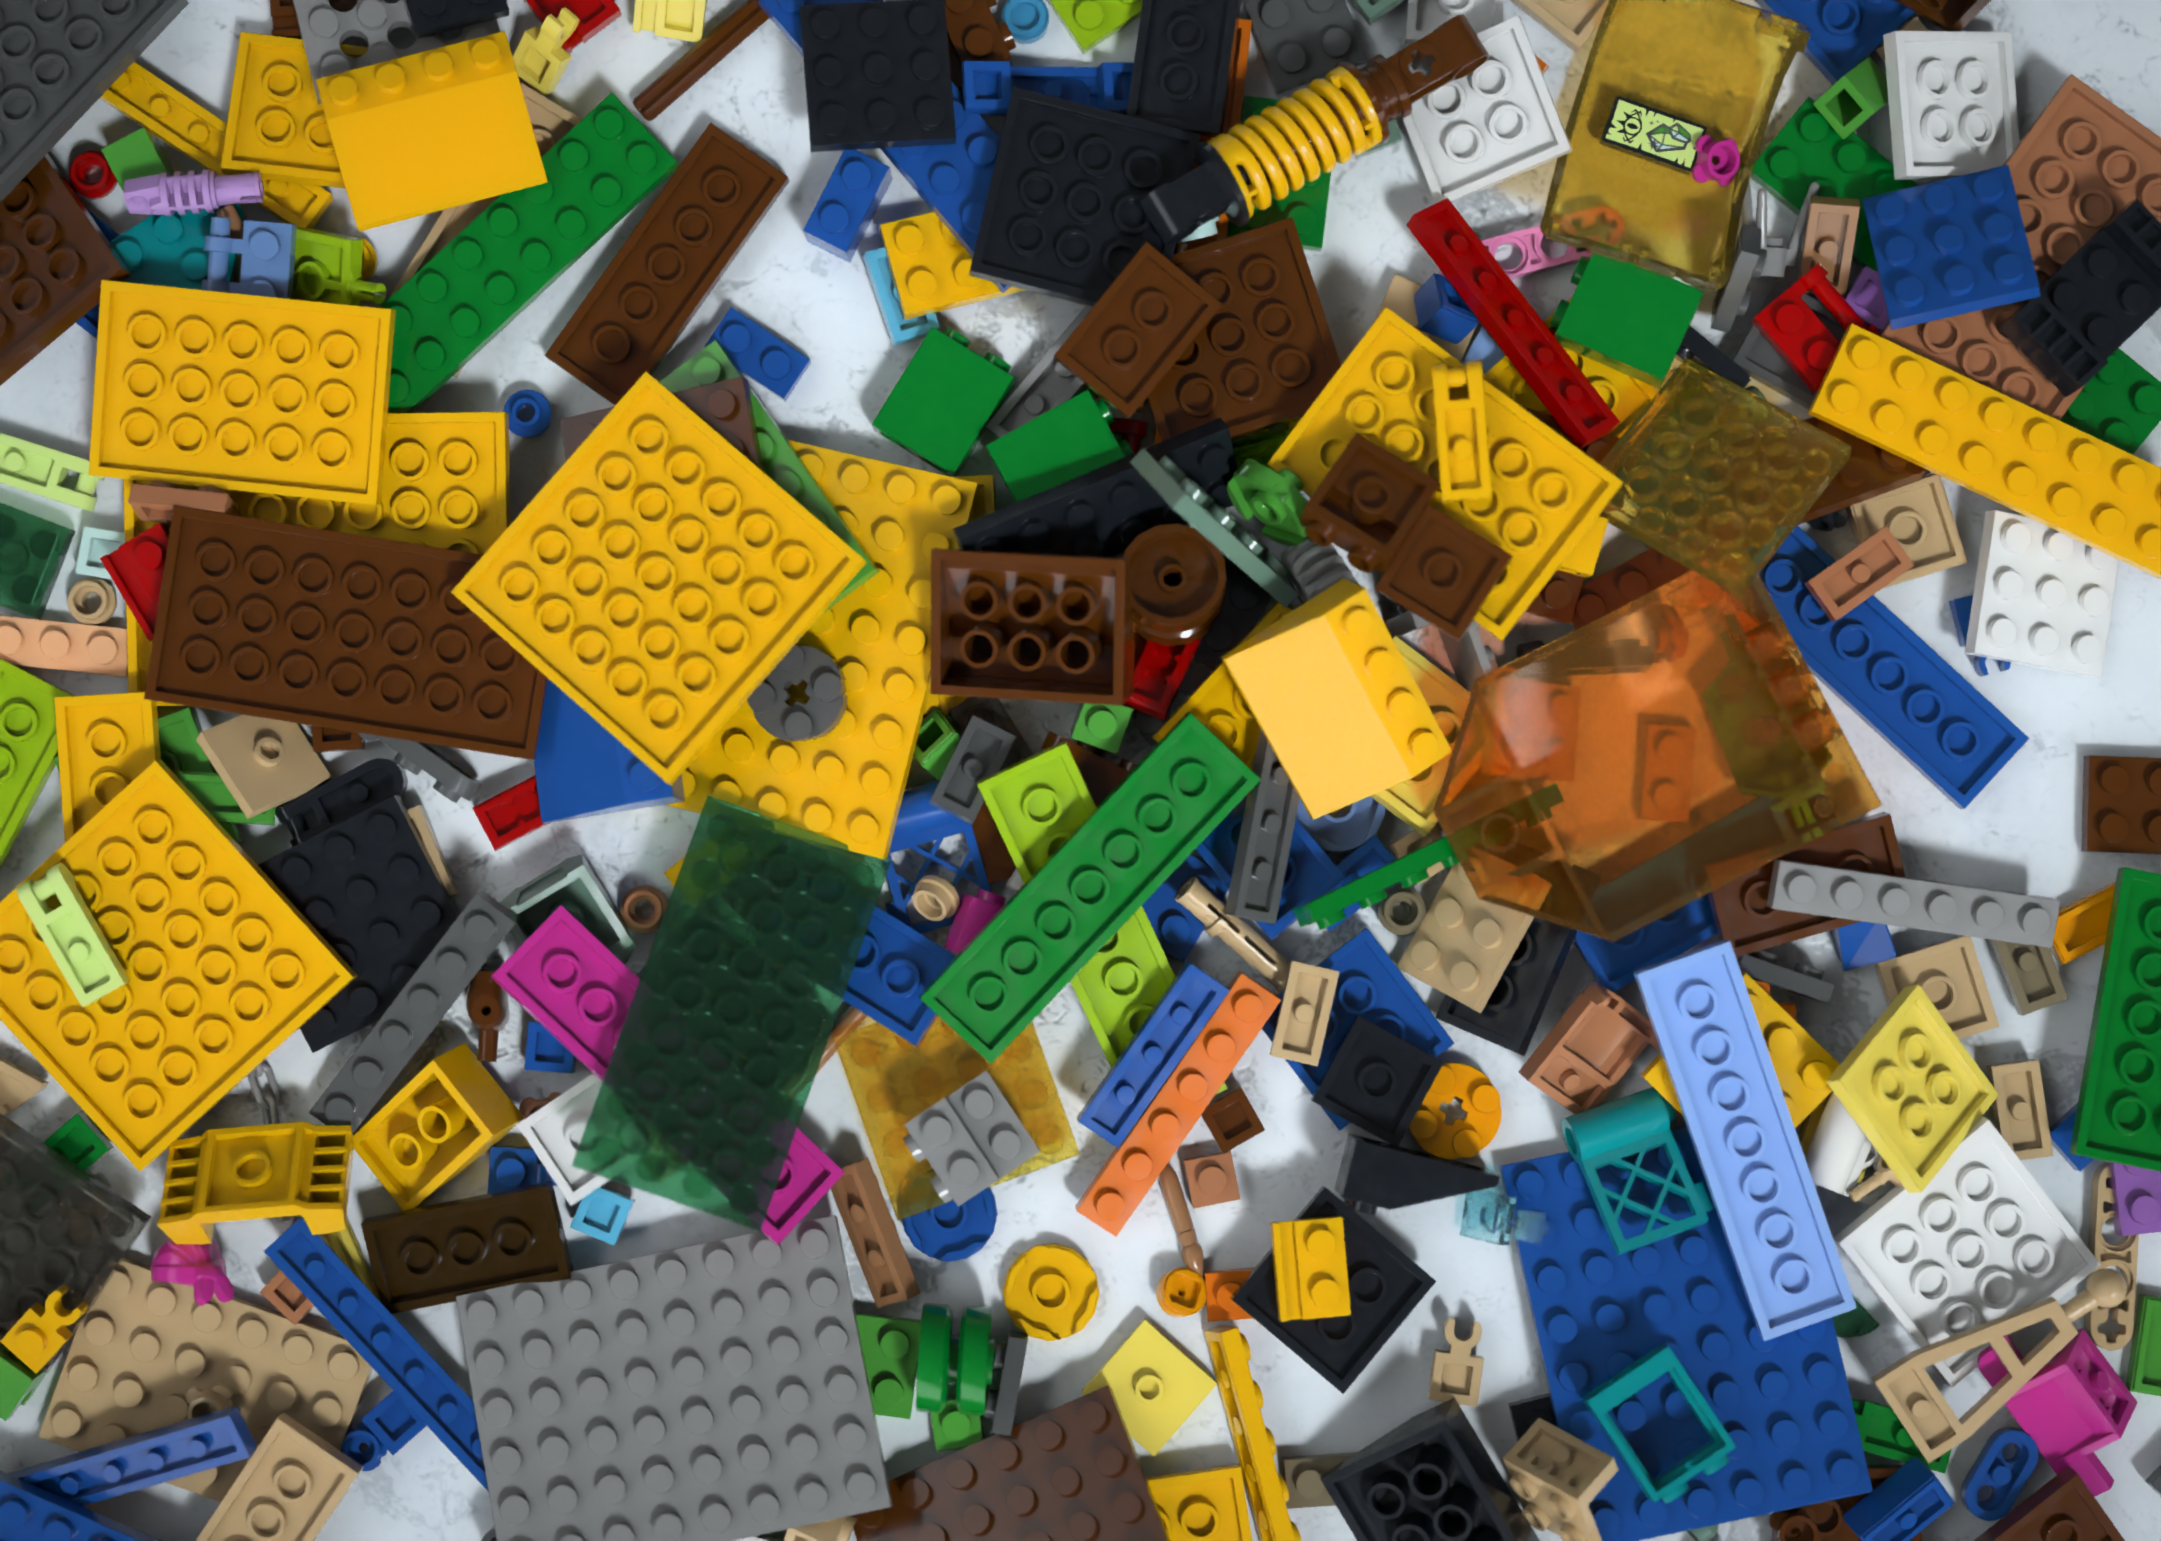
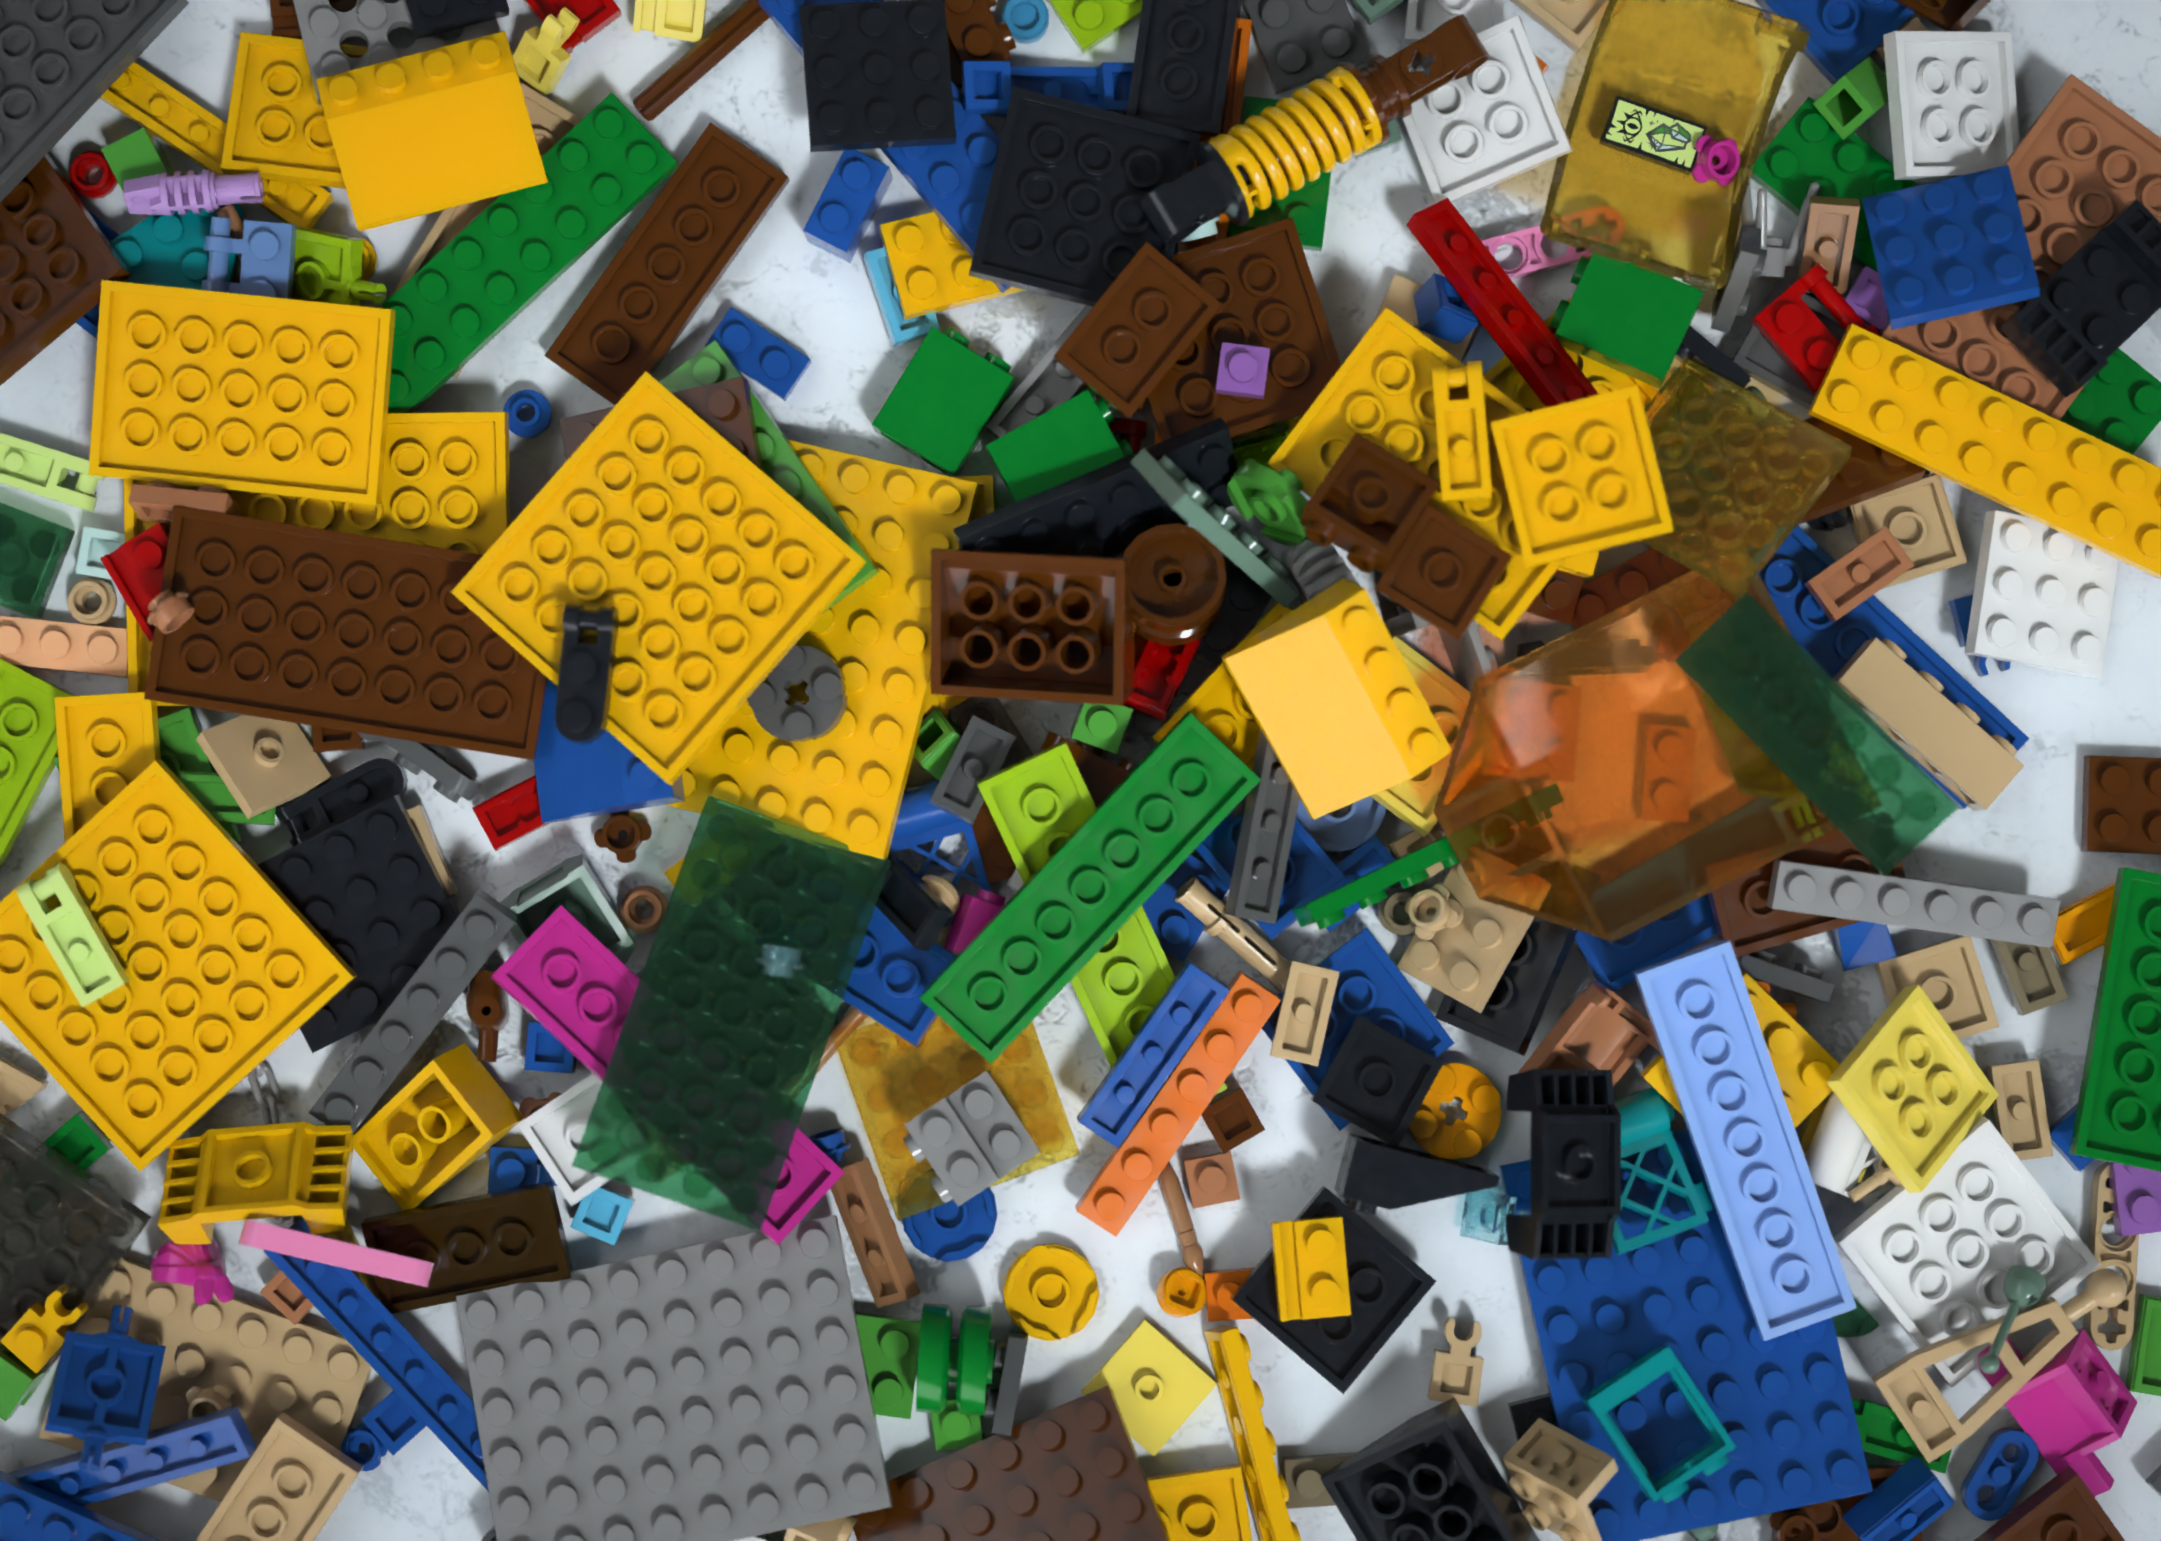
none -> blue plate [45,1305,166,1471]
none -> nougat plate [147,589,195,634]
none -> bright pink beam [238,1219,434,1287]
none -> black plate [555,603,619,744]
none -> reddish brown plate [594,810,652,863]
none -> clear light blue plate [756,944,804,978]
none -> blue plate [808,1128,851,1163]
none -> black tile [865,855,952,952]
none -> medium lavender plate [1215,342,1270,399]
none -> tan plate [1405,884,1459,940]
none -> yellow plate [1490,385,1674,569]
none -> black plate [1506,1069,1621,1260]
none -> clear green plate [1674,592,1959,876]
none -> tan brick [1828,637,2024,811]
none -> sand green hinge [1979,1265,2047,1374]

